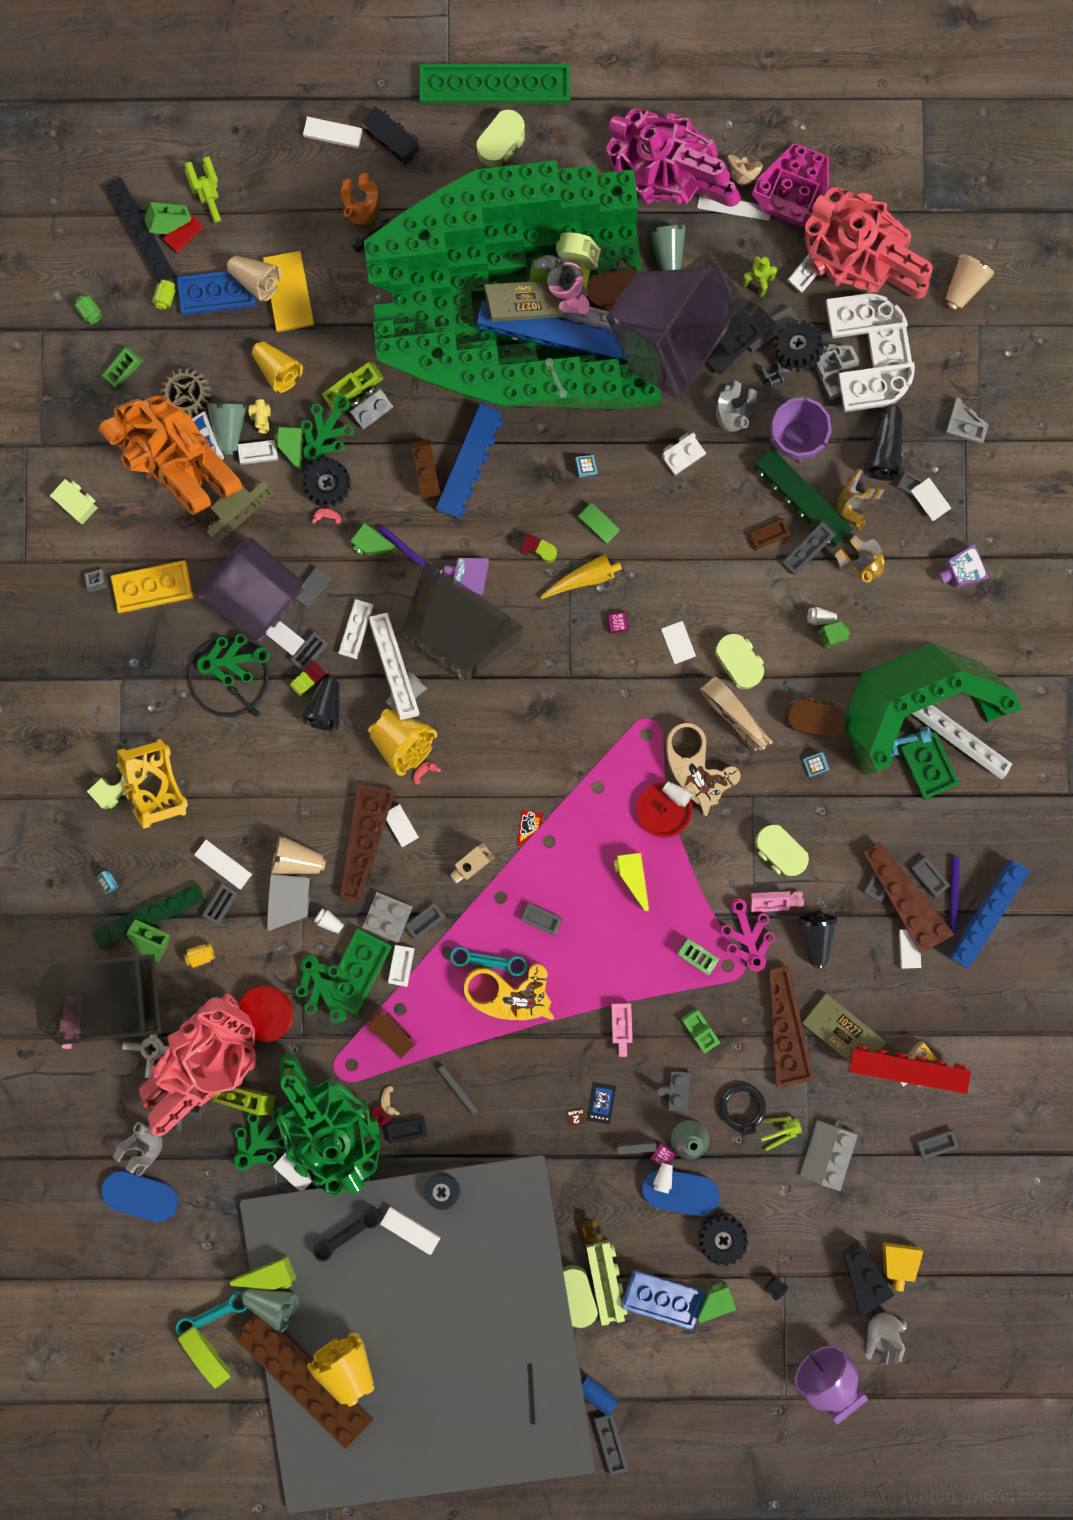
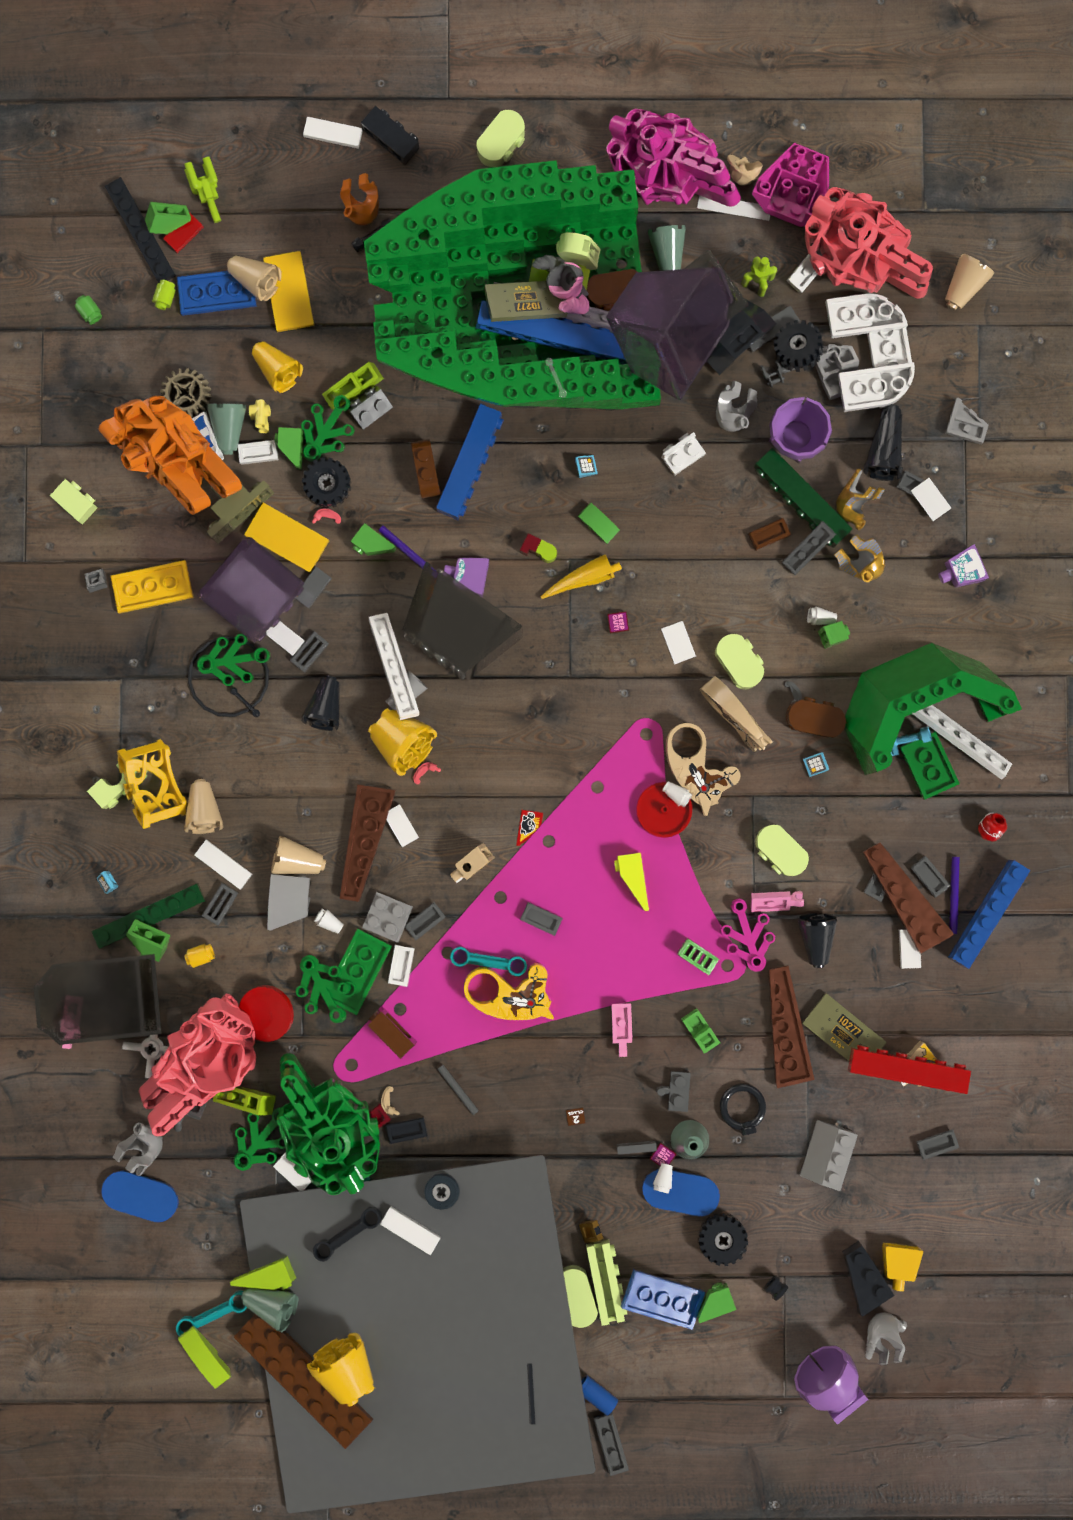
bright green slope [102,347,143,389] -> none
leg [290,661,327,697] -> none
white tile [338,599,374,660] -> none
green plate [420,64,570,104] -> none
black sticker [587,1082,616,1124] -> none
lime plant [761,1116,802,1151] -> none
none -> tan cone [184,779,224,834]
none -> yellow tile [244,502,329,573]
none -> red head [978,813,1007,841]

